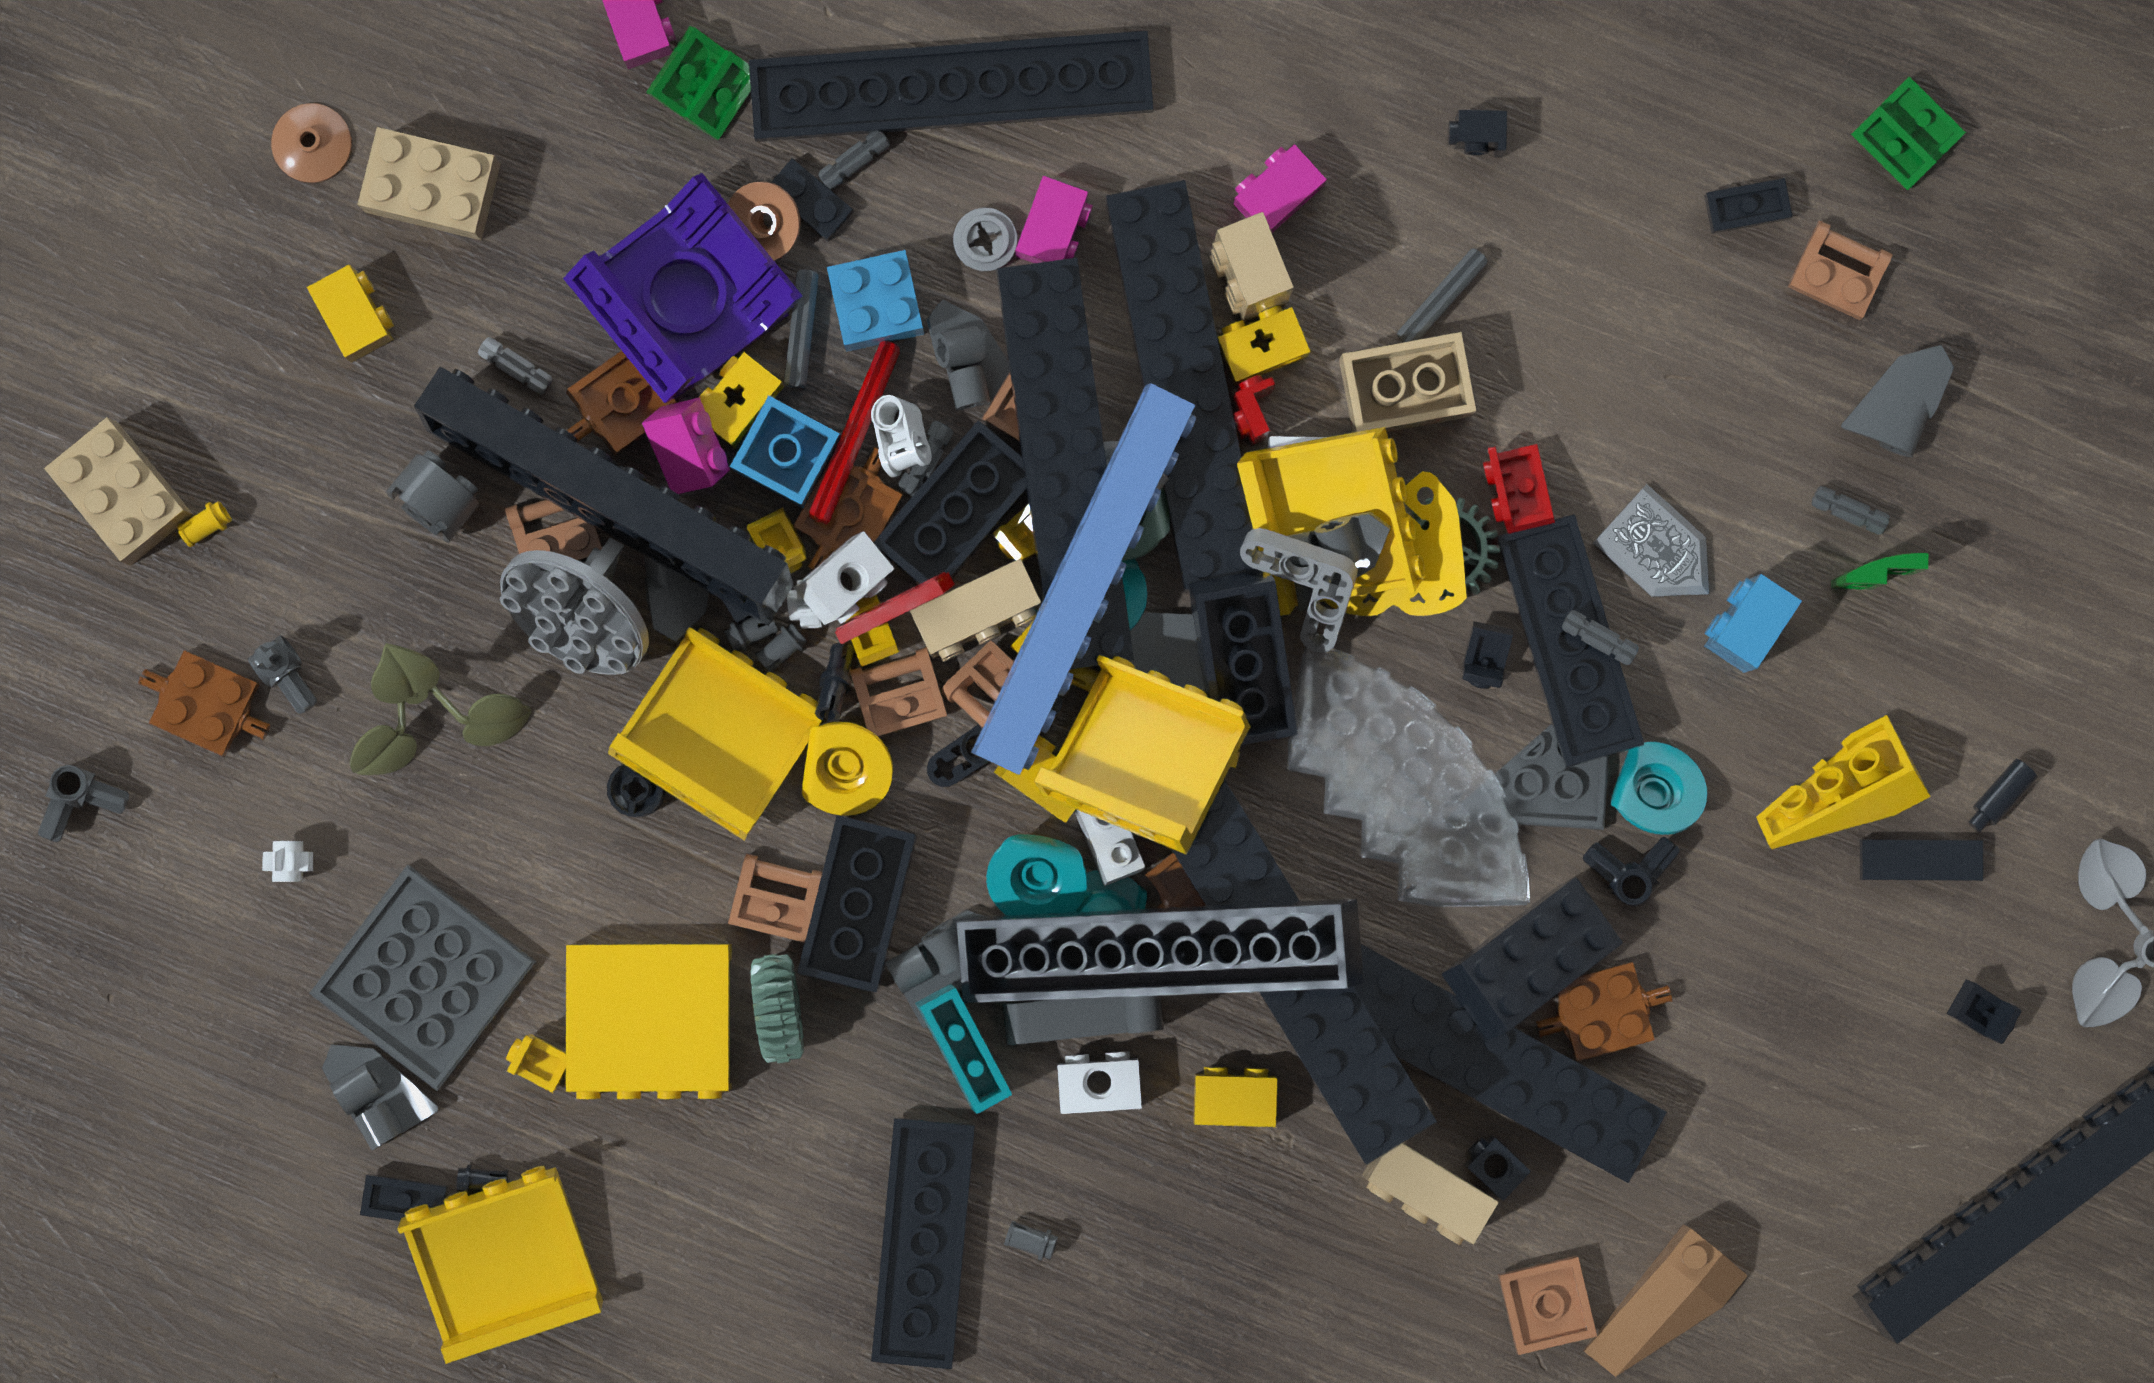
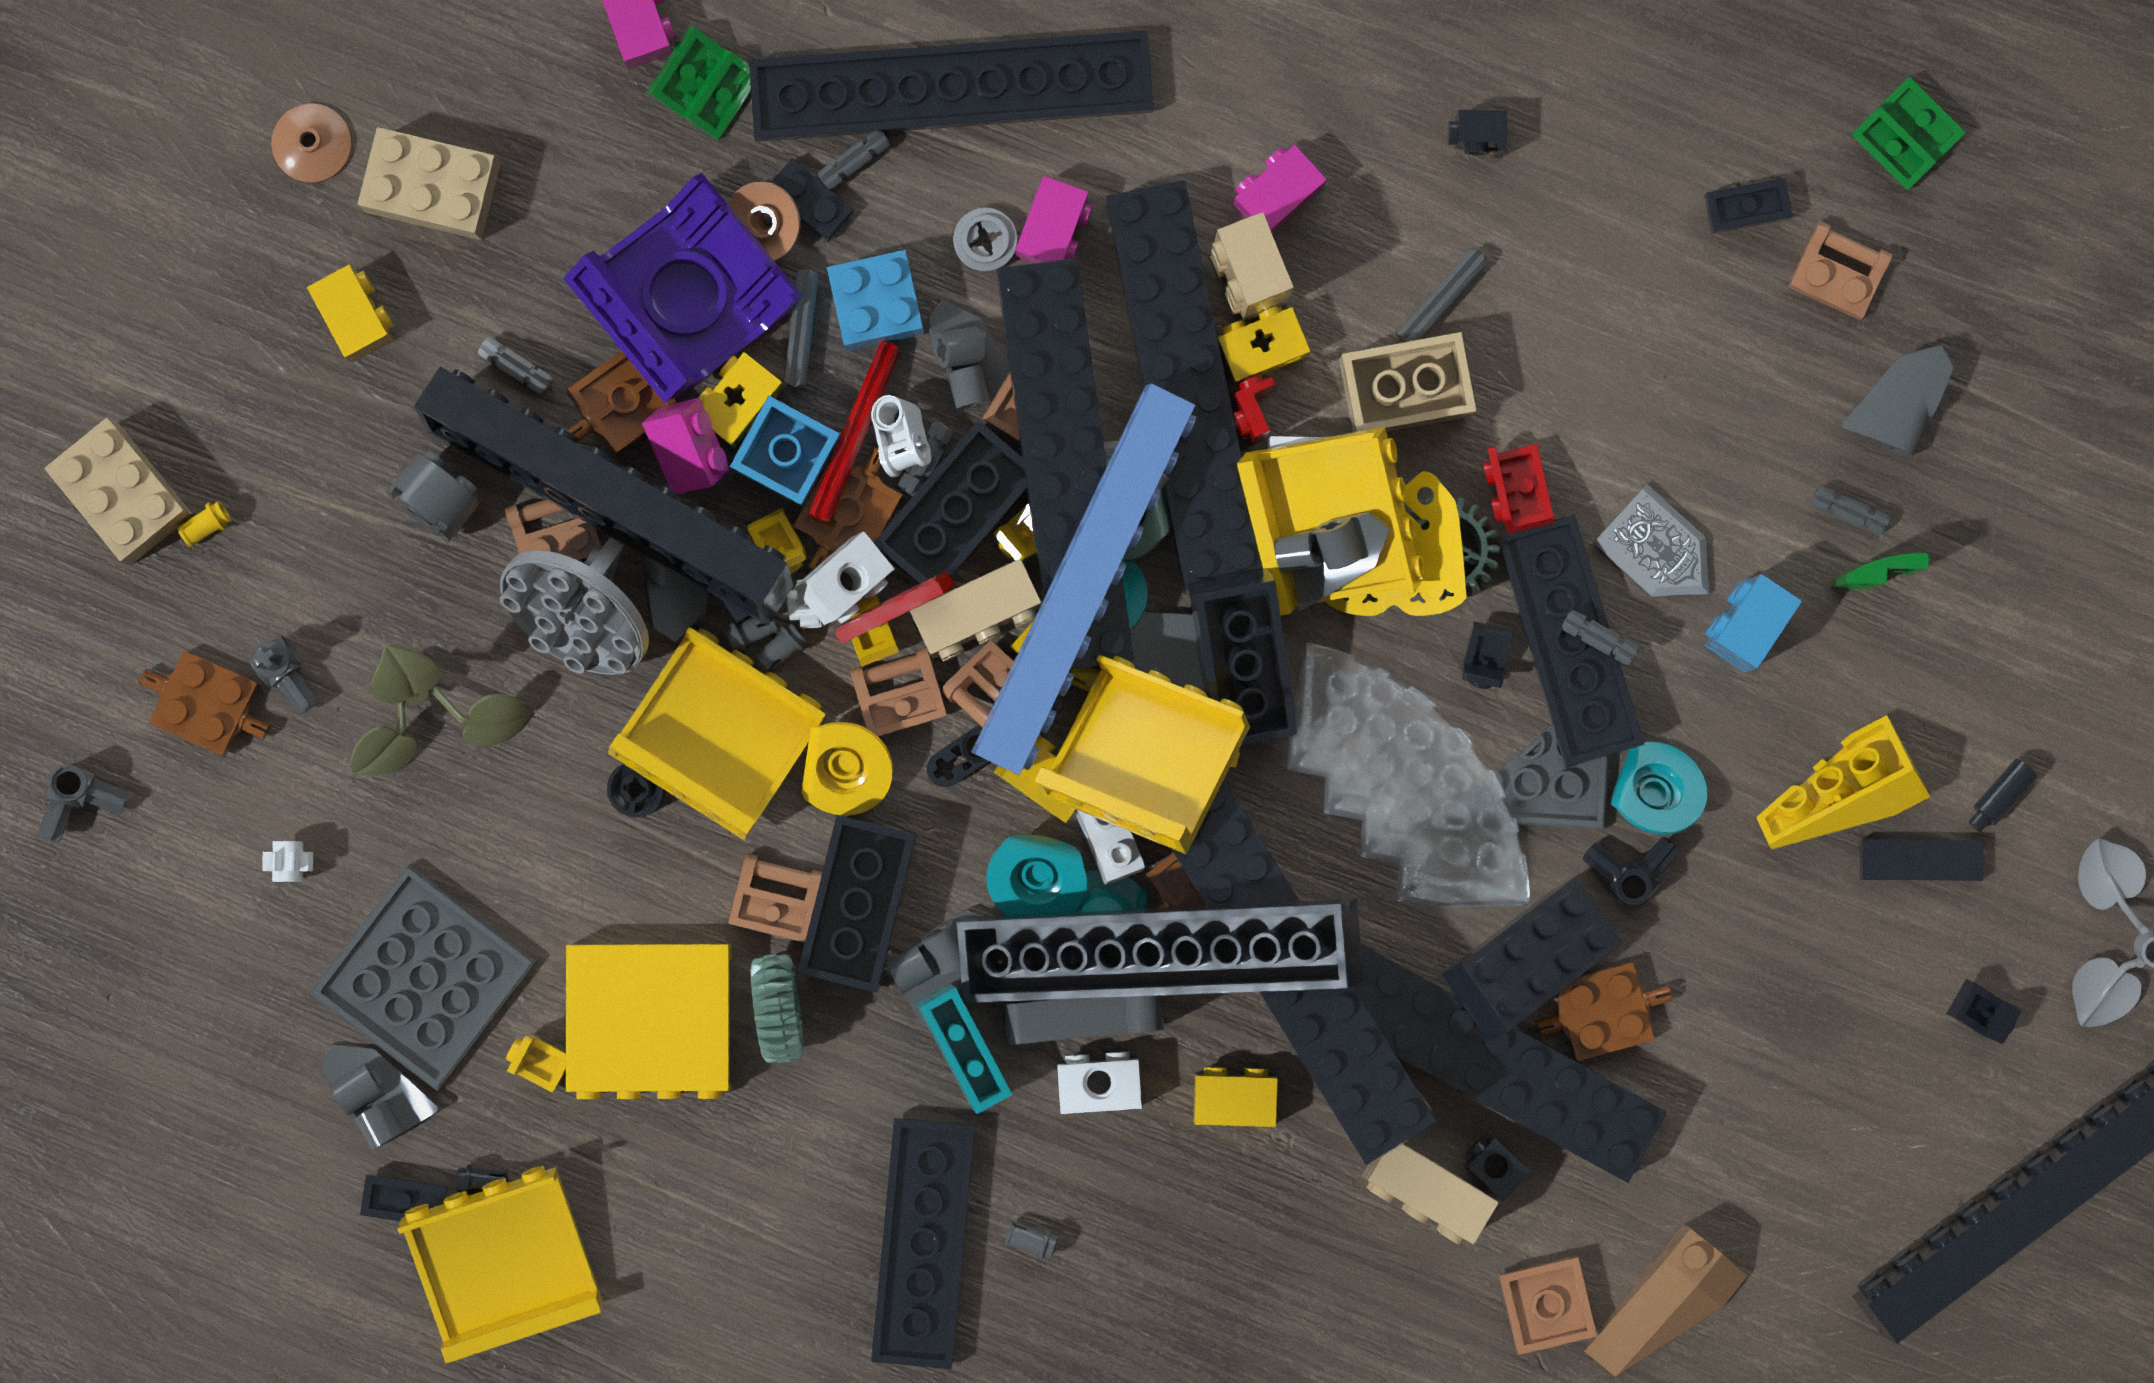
black pin [815,643,856,723] -> none
light grey beam [1240,528,1358,653] -> none

